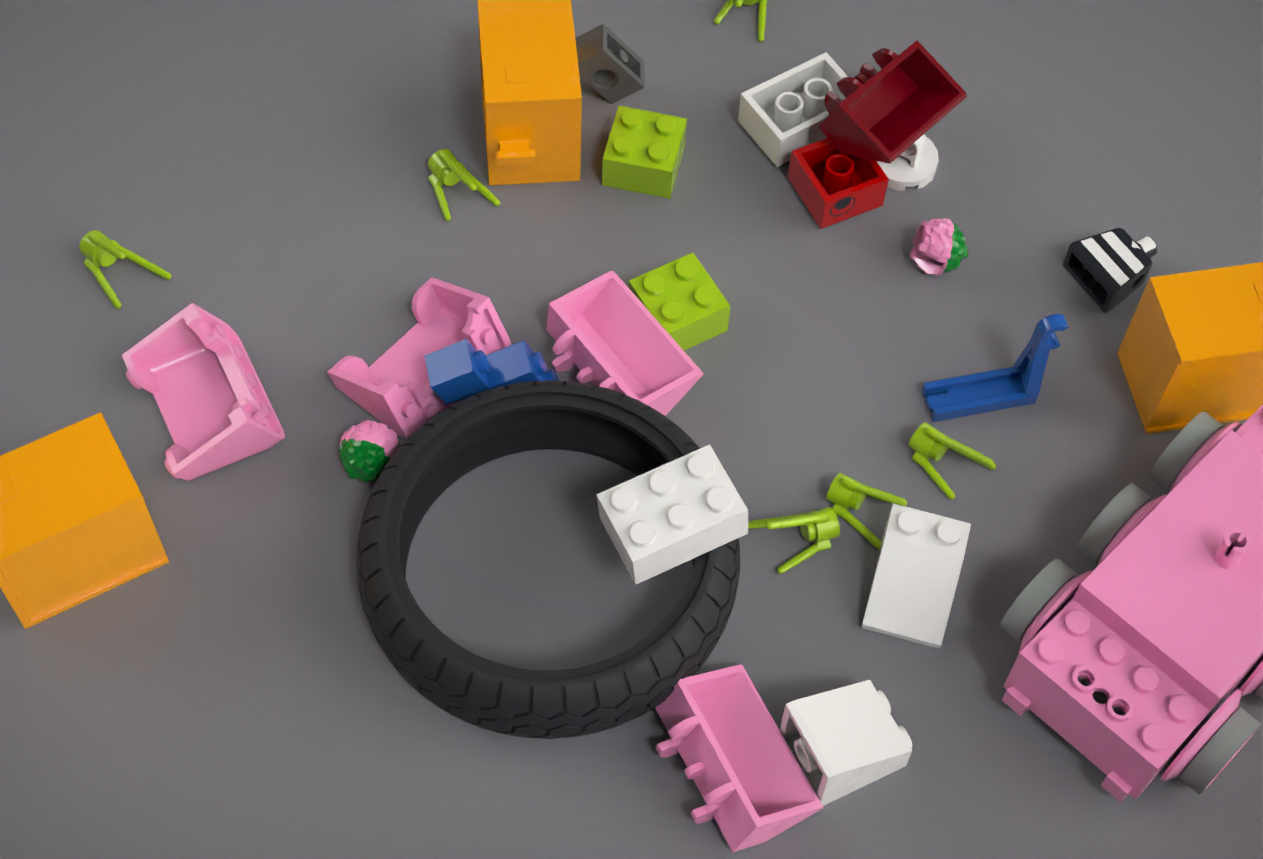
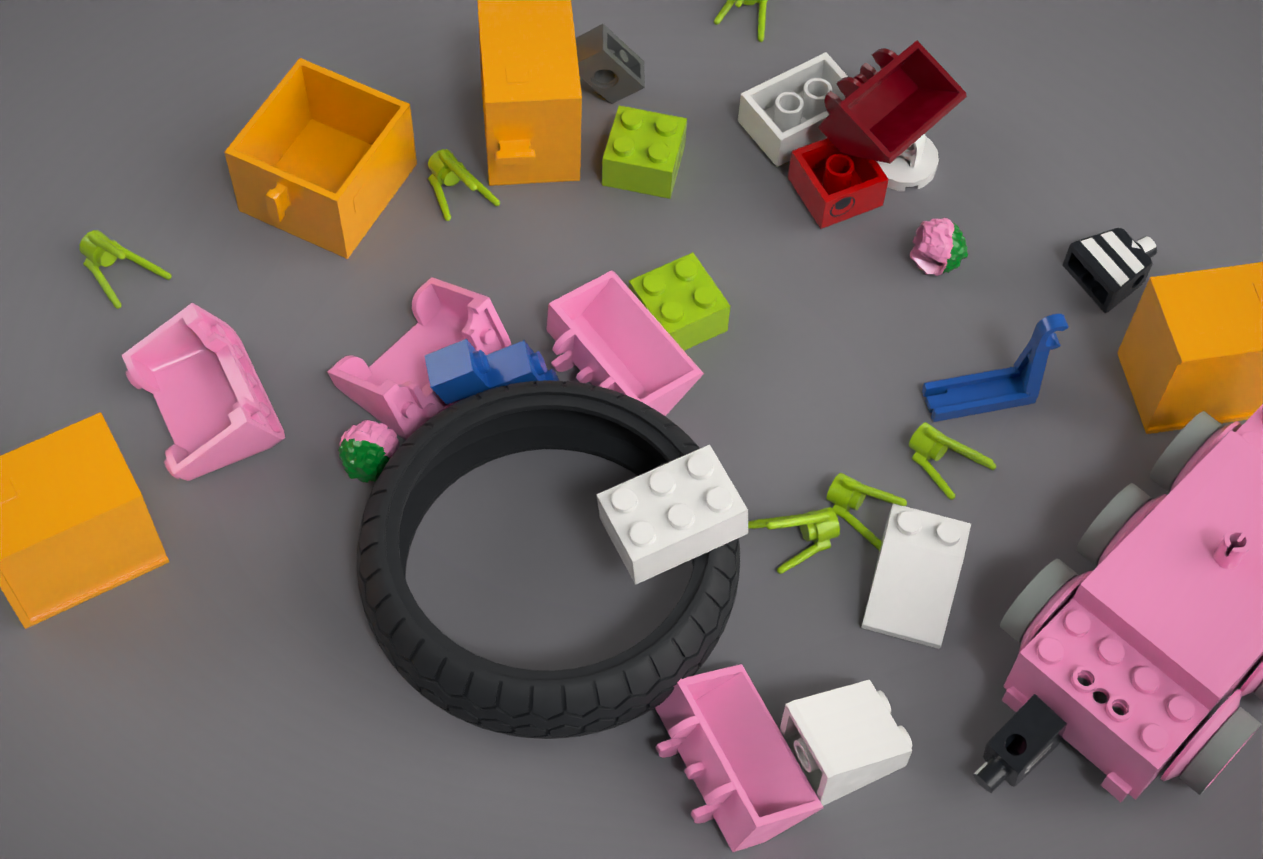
none -> light orange piece [224,58,417,259]
none -> black torso [973,694,1067,793]

